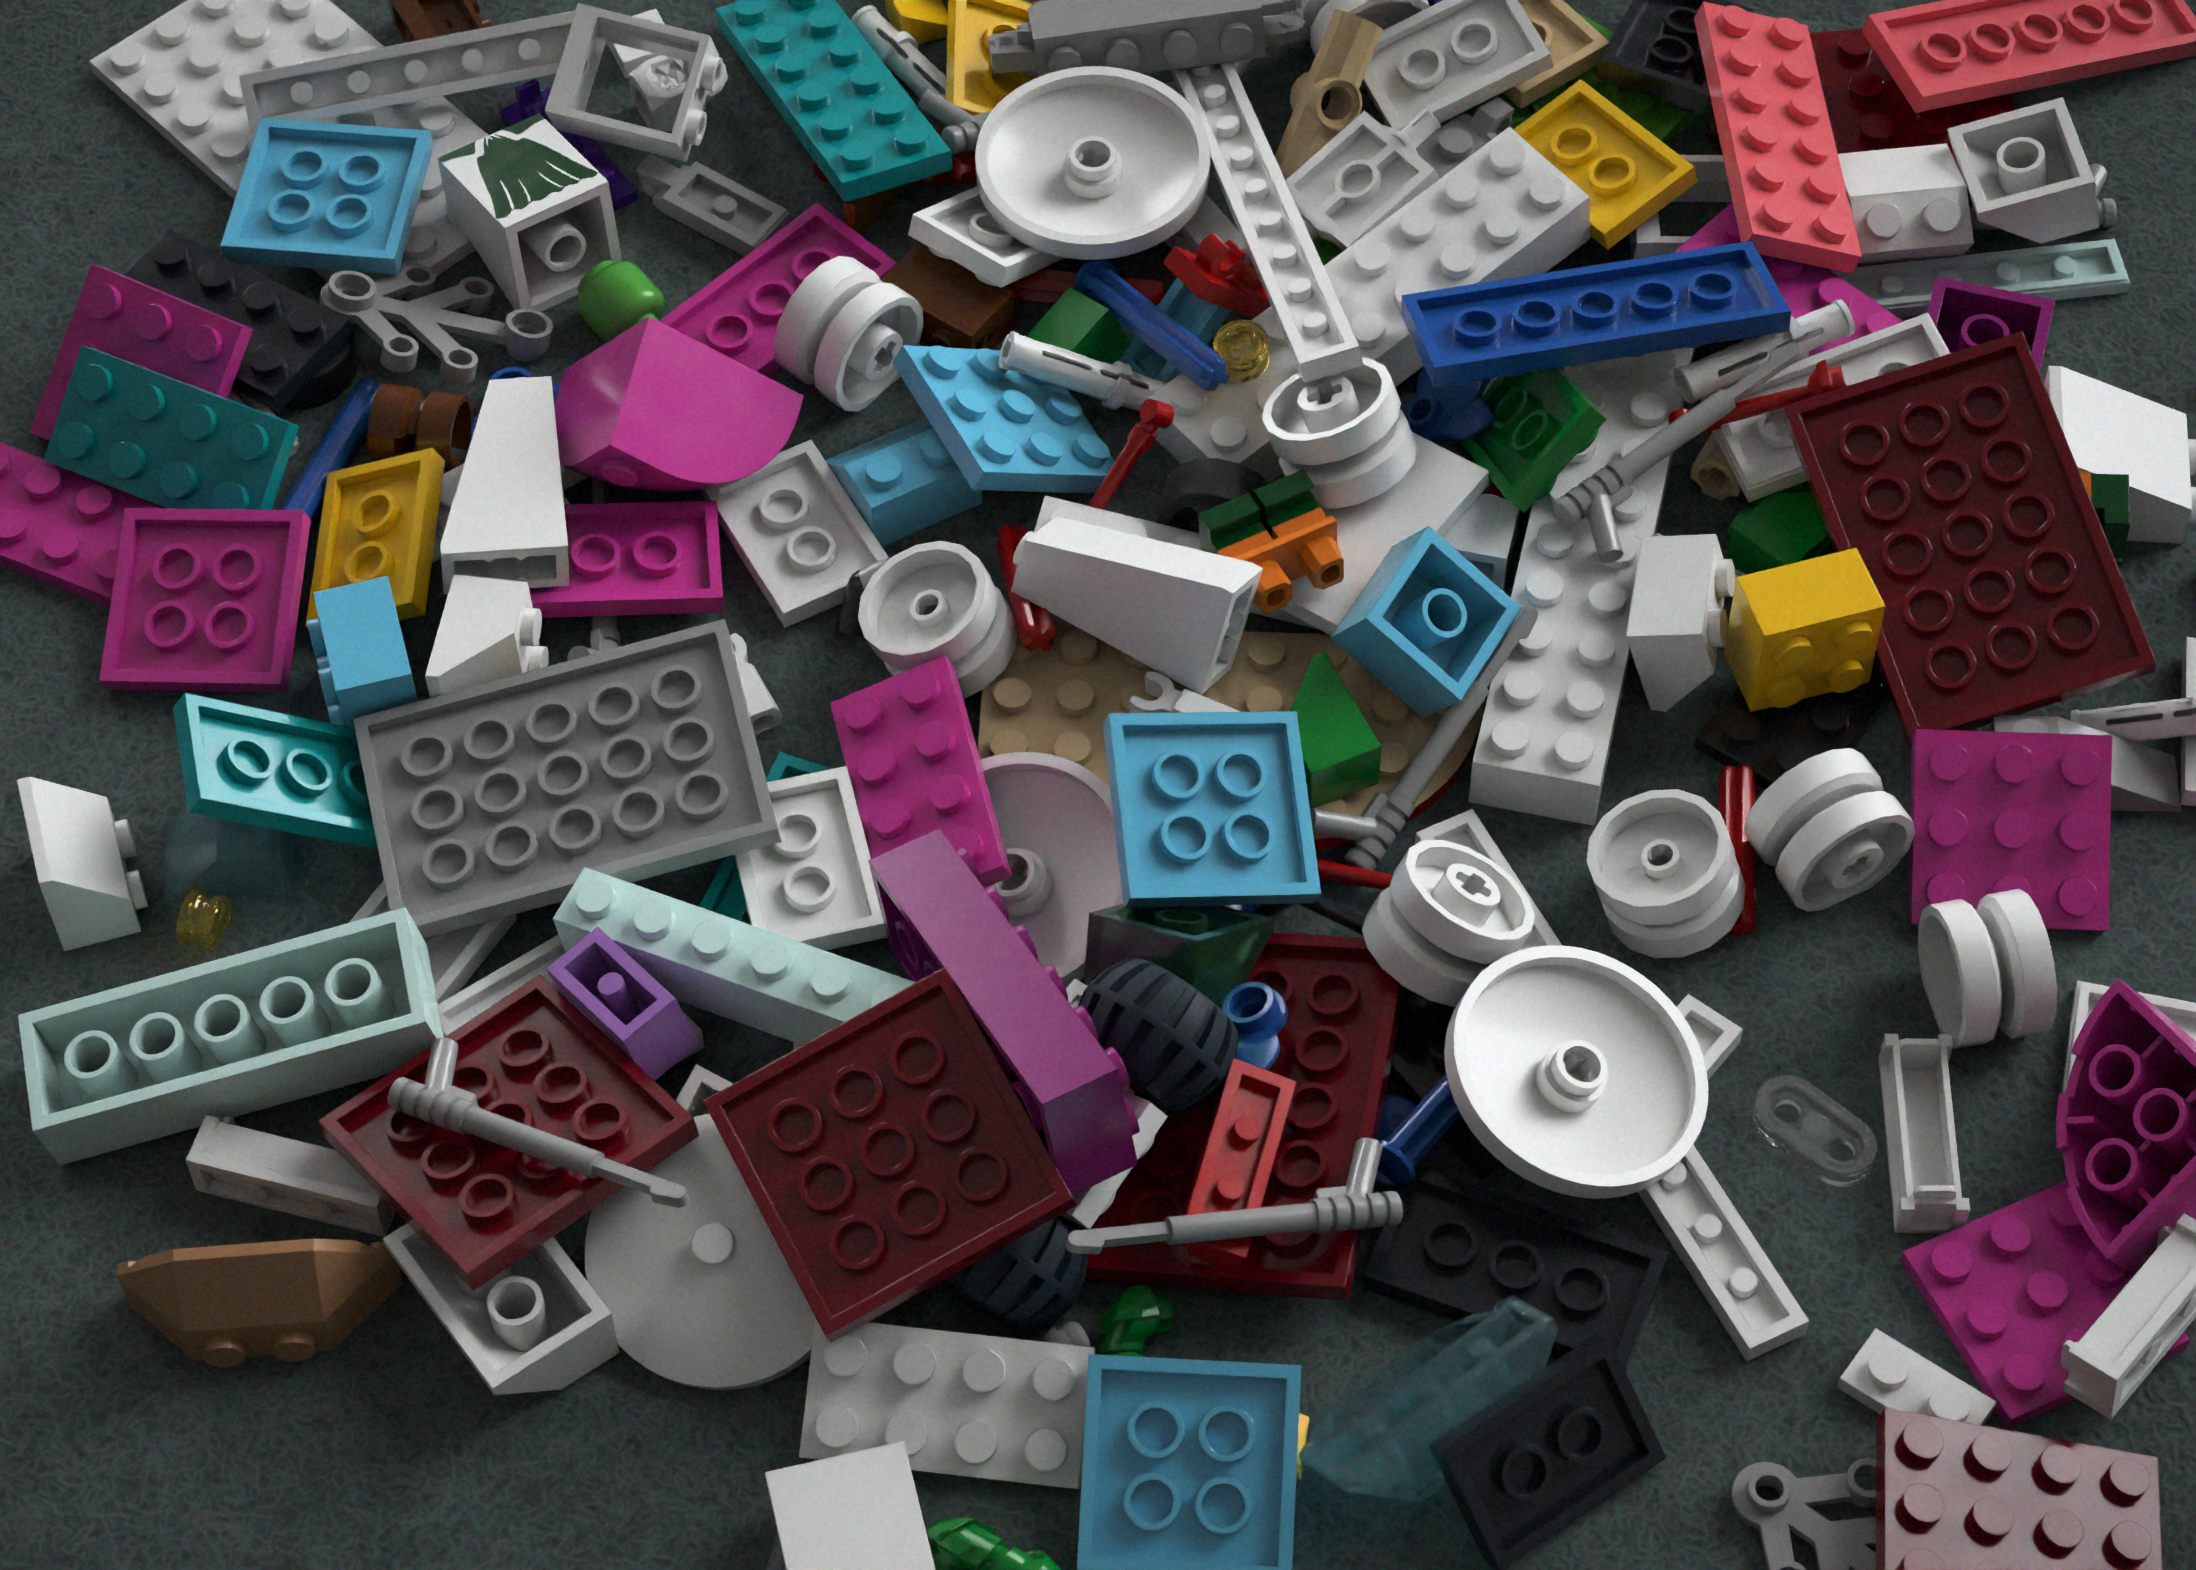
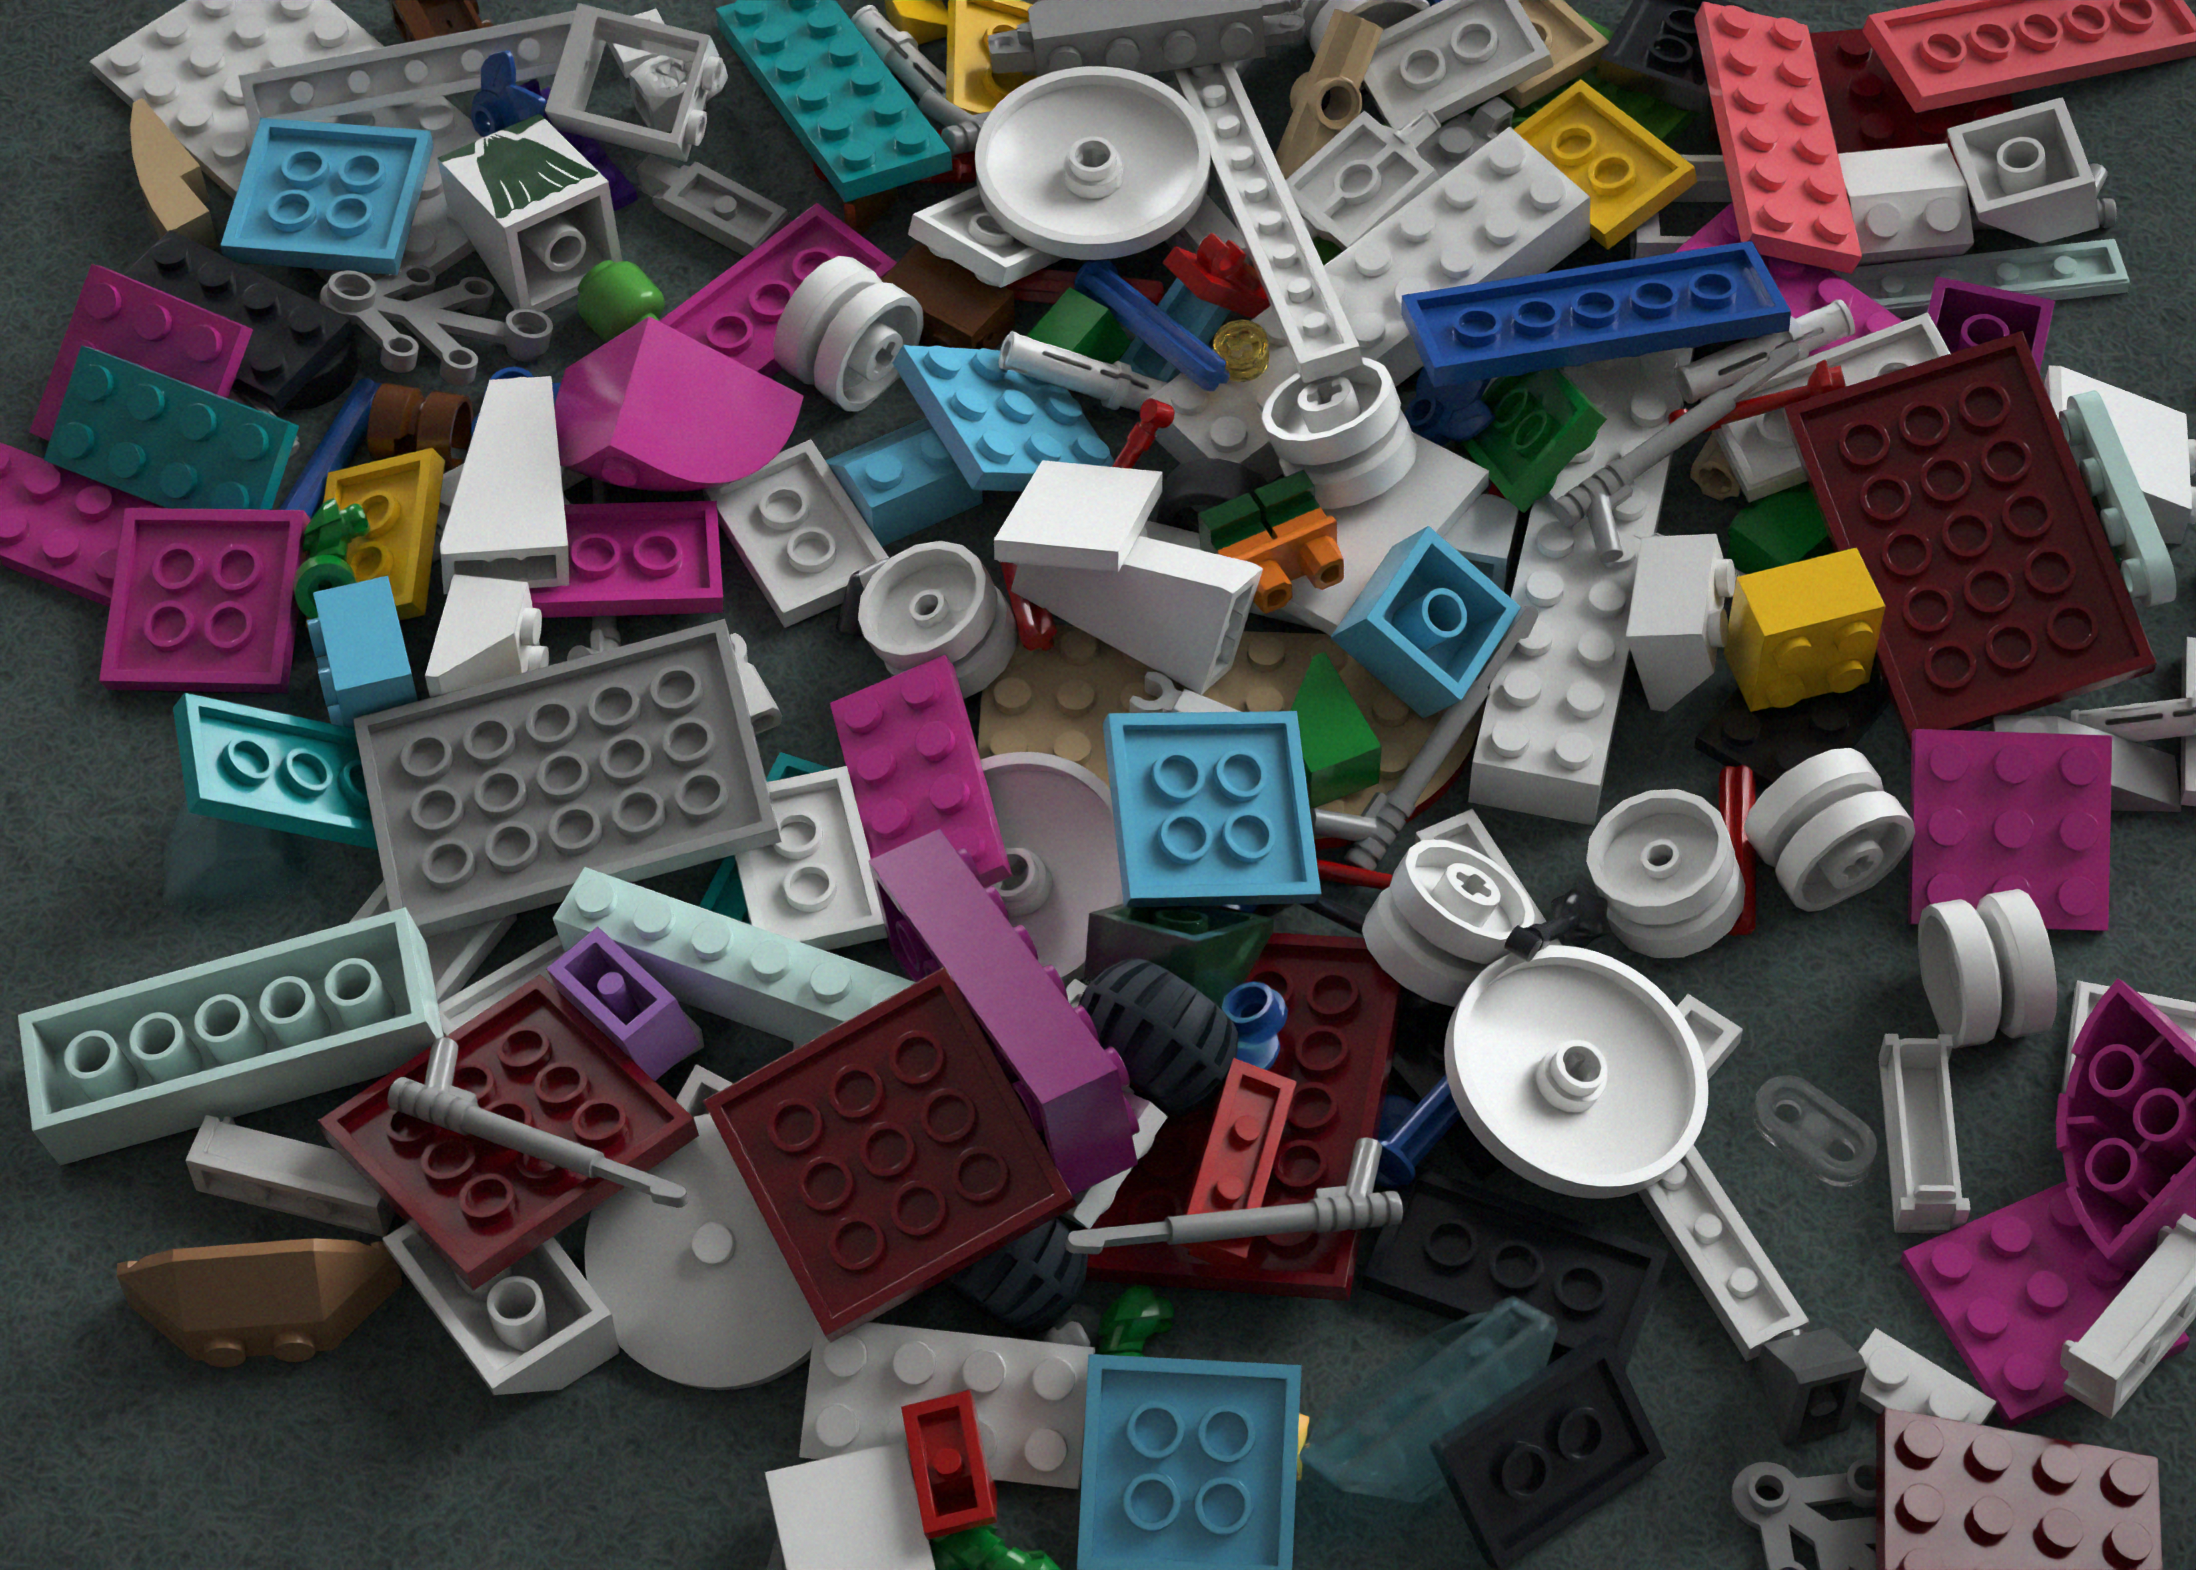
white slope [17,777,148,951] -> none
clear yellow bush [176,888,232,952] -> none
none -> tan slope [130,98,218,250]
none -> green arm [293,497,371,619]
none -> blue plate [471,50,547,138]
none -> red slope [901,1390,997,1539]
none -> white tile [994,460,1162,573]
none -> black piece [1504,884,1609,962]
none -> dark grey slope [1755,1327,1867,1446]
none -> light aqua plate [2059,390,2176,607]

